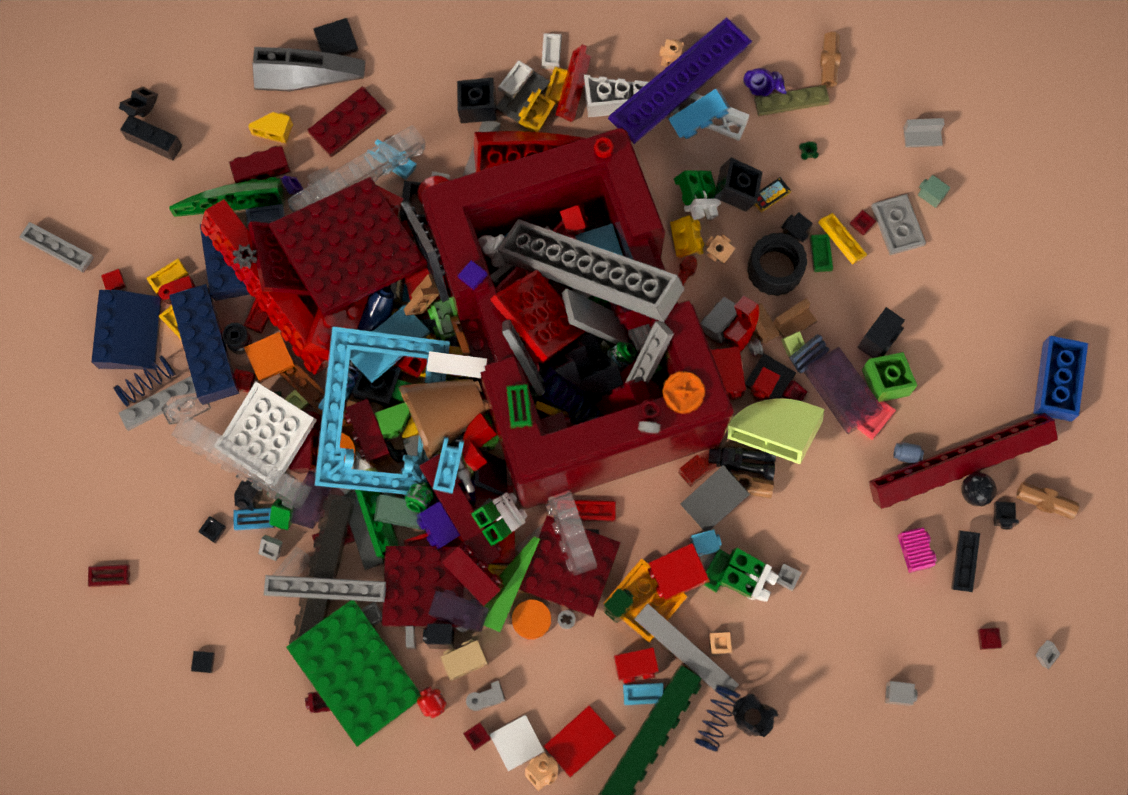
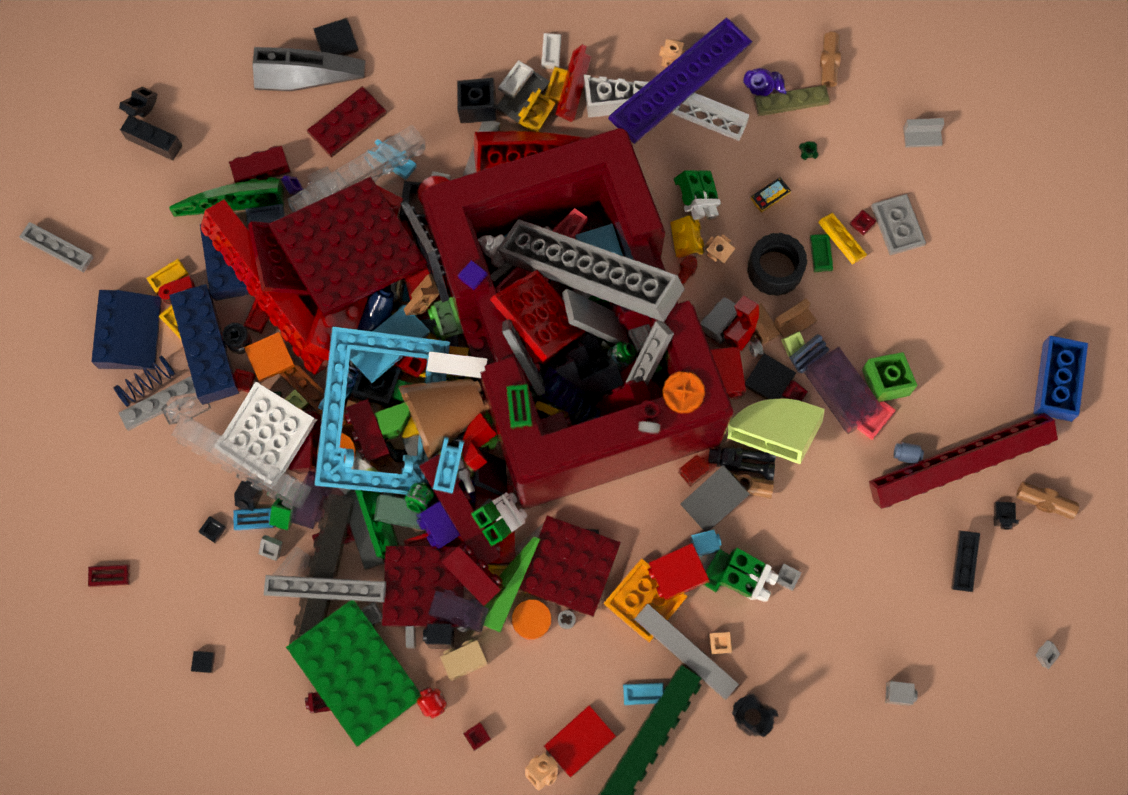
red tile [101,269,126,290] -> none
dark grey gear [233,244,257,269] -> none
yellow slope [248,112,293,144] -> none
dark orange tile [450,315,471,356] -> none
light grey leg [466,681,505,711] -> none
white tile [490,715,544,771] -> none
clear brick [546,490,597,576] -> none
red tile [557,500,616,522] -> none
red slope [560,203,588,236] -> none
red tile [594,137,614,158] -> none
dark green brick [603,588,634,623] -> none
red brick [613,647,659,684] -> none
dark azure brick [669,89,730,139] -> none
dark blue piece [694,685,741,752] -> none
black brick [714,157,763,212] -> none
red brick [751,367,780,400] -> none
black brick [781,212,813,243] -> none
black brick [857,307,905,358] -> none
dark pink brick [897,527,937,573] -> none
sand green brick [918,175,951,208] -> none
black piece [961,472,997,507] -> none
dark red plate [977,628,1002,650] -> none

